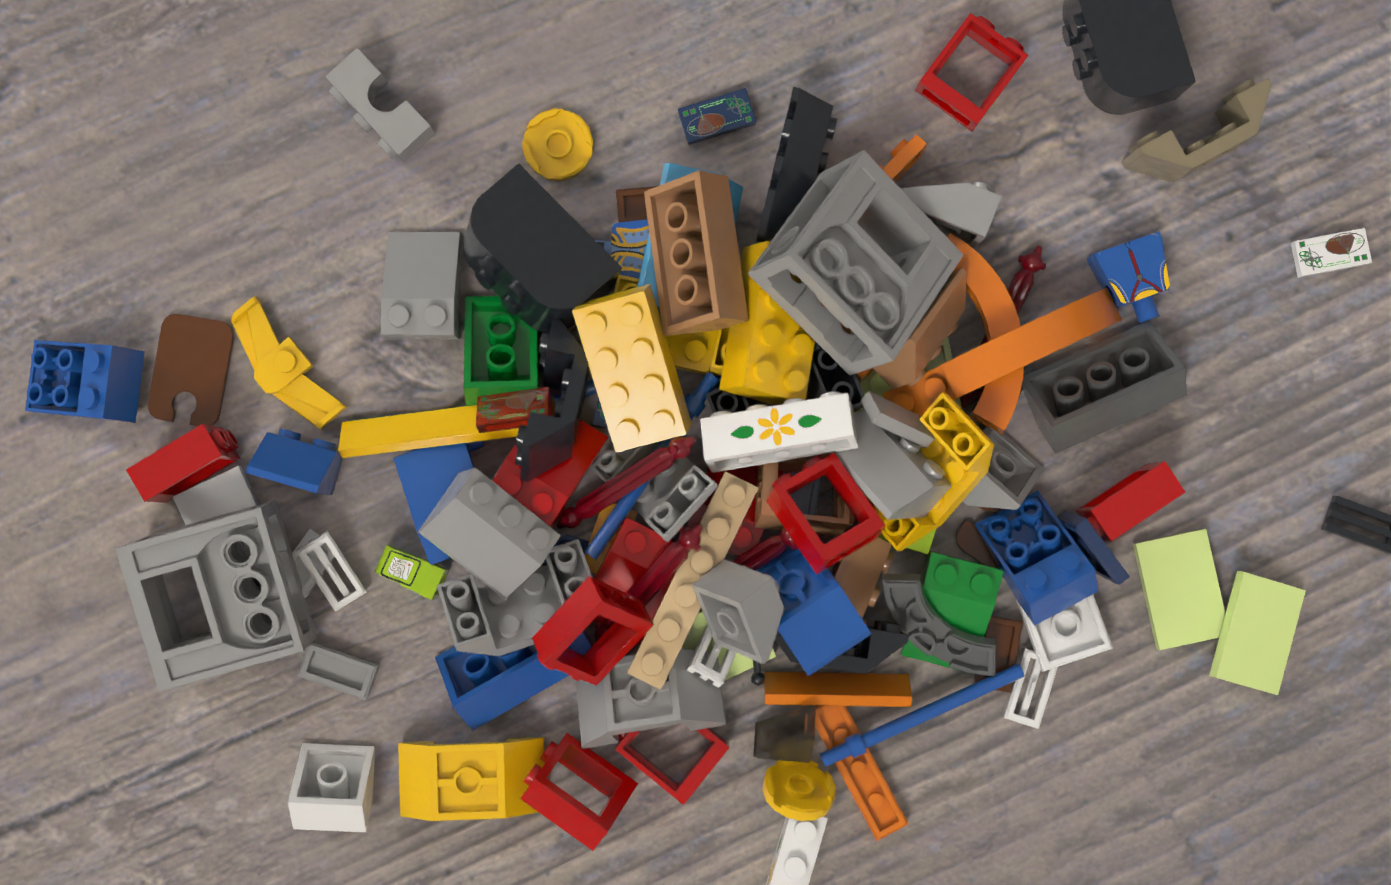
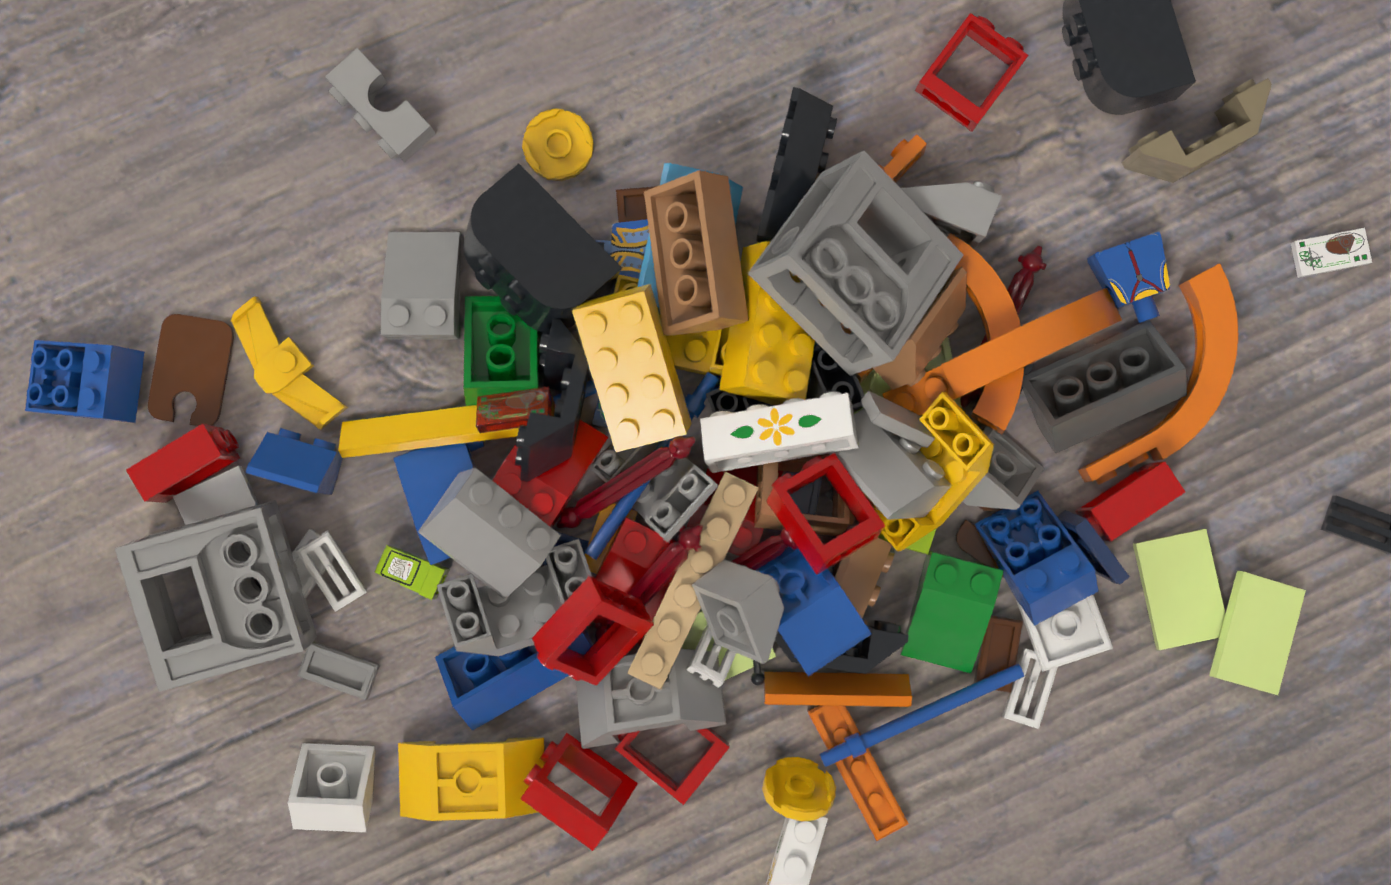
dark blue tile [678,88,756,145] -> none
clear smoke slope [753,705,816,763] -> none
dark grey tile [883,574,995,676] -> none
none -> orange arch [1078,263,1238,485]

